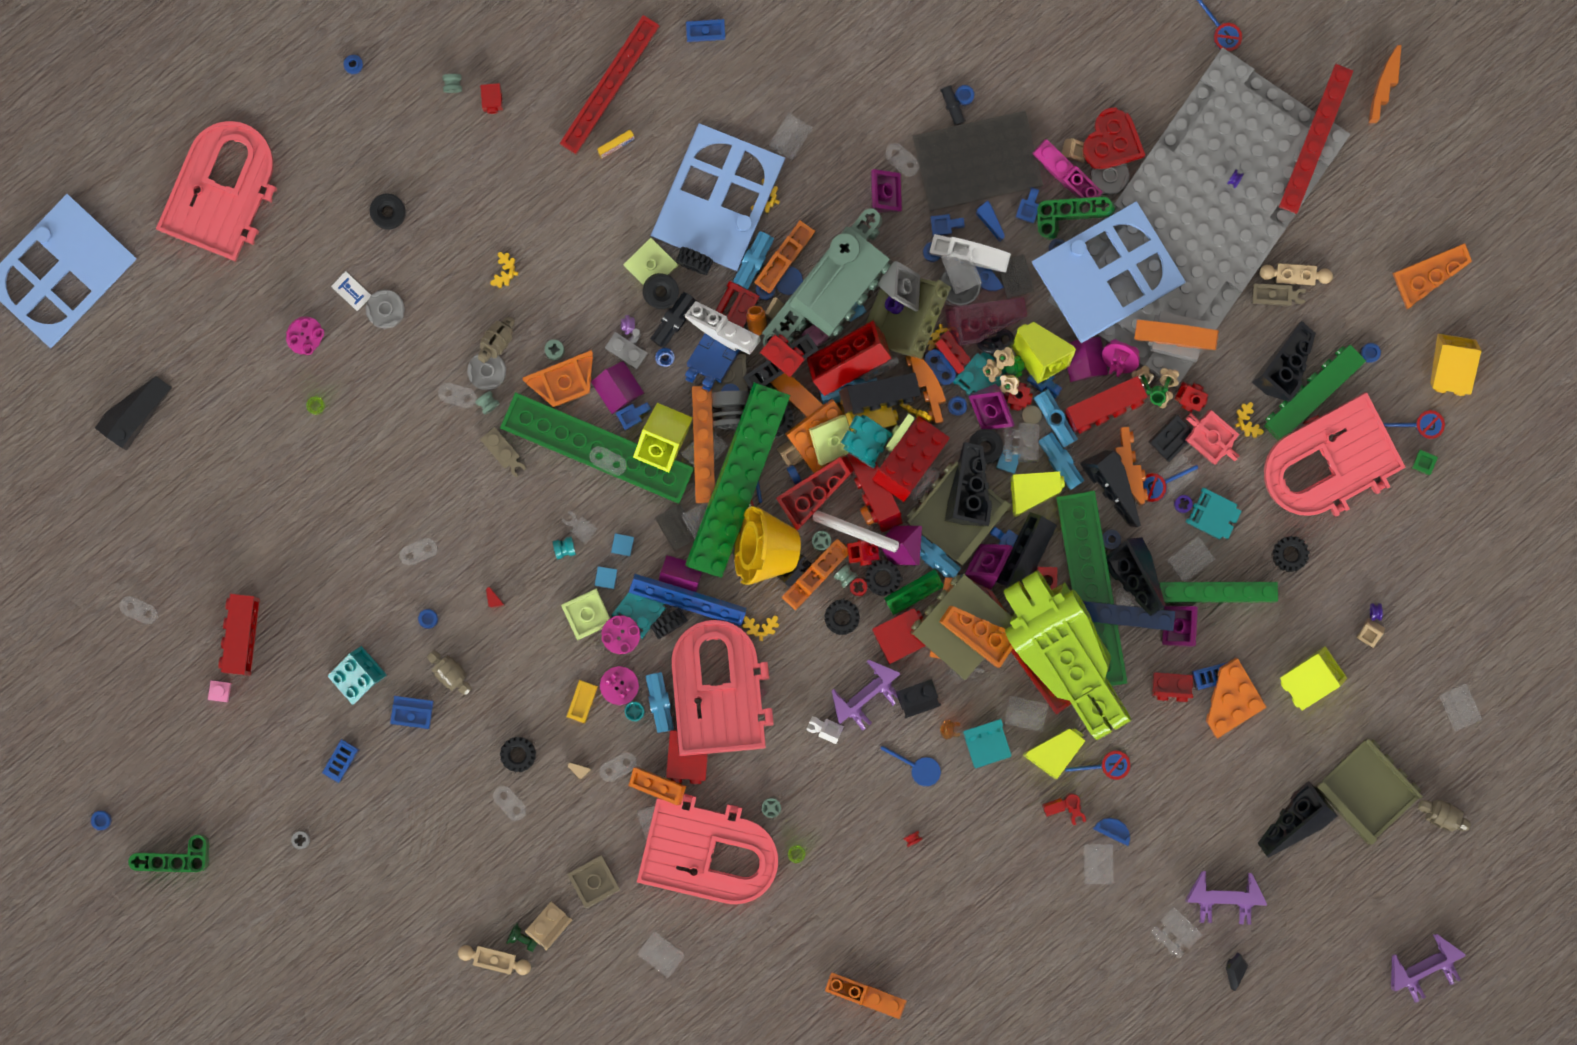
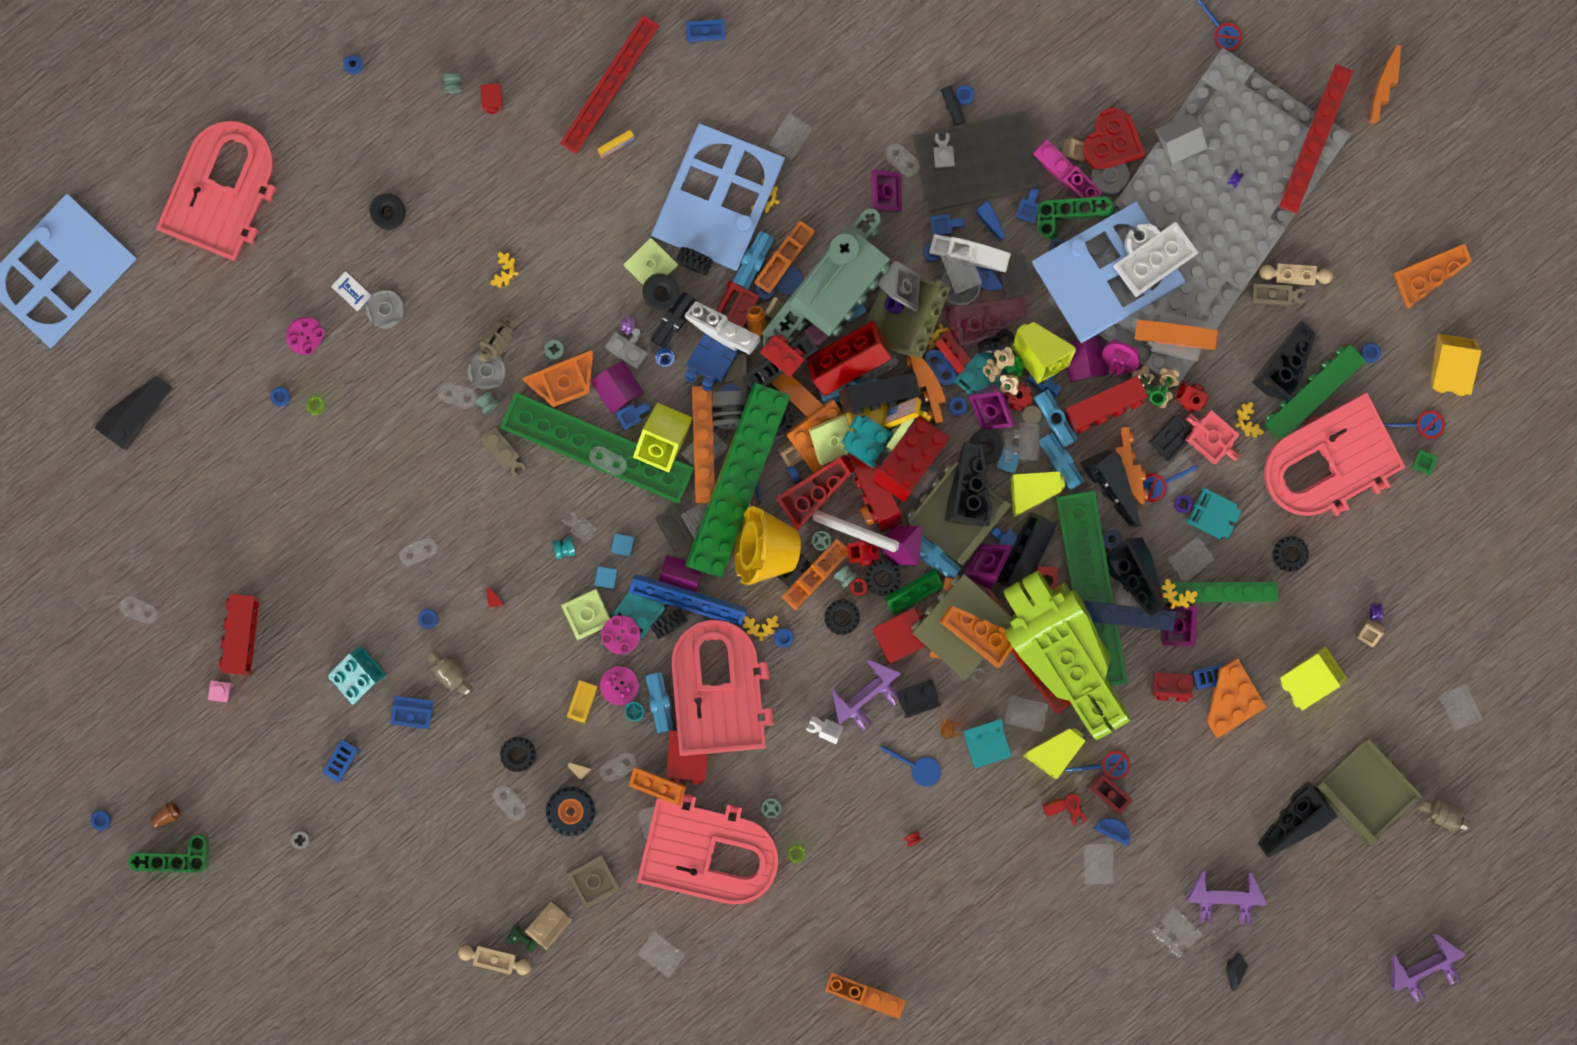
none -> dark orange cone [151,802,181,828]
none -> blue tile [270,387,291,407]
none -> black wheel [546,787,595,836]
none -> blue tile [773,627,793,647]
none -> tile [885,397,921,428]
none -> light grey plate [933,133,955,168]
none -> dark red brick [1086,772,1133,814]
none -> white plate [1113,222,1198,297]
none -> light grey slope [1155,113,1207,165]
none -> yellow animal [1161,579,1198,609]

